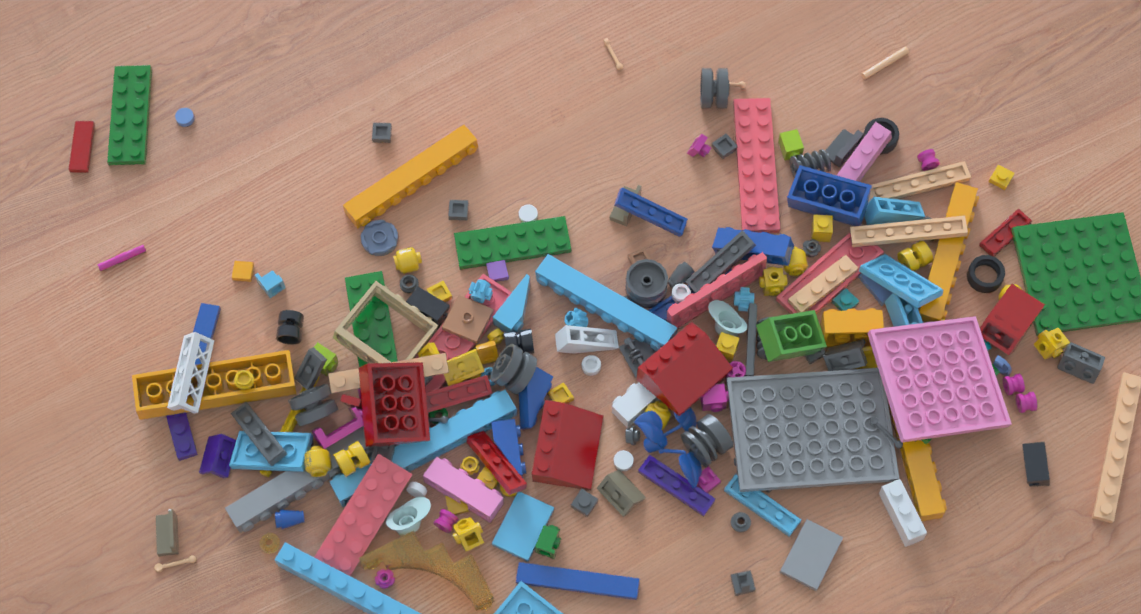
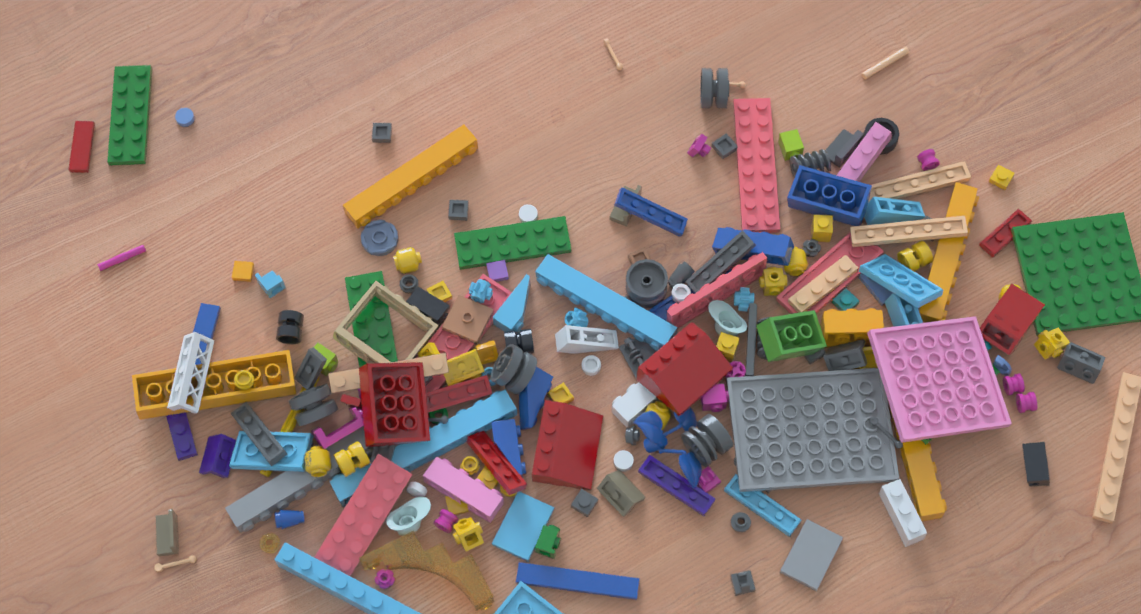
yellow plate [487,328,504,345] -> none
black tyre [967,255,1005,293] -> none

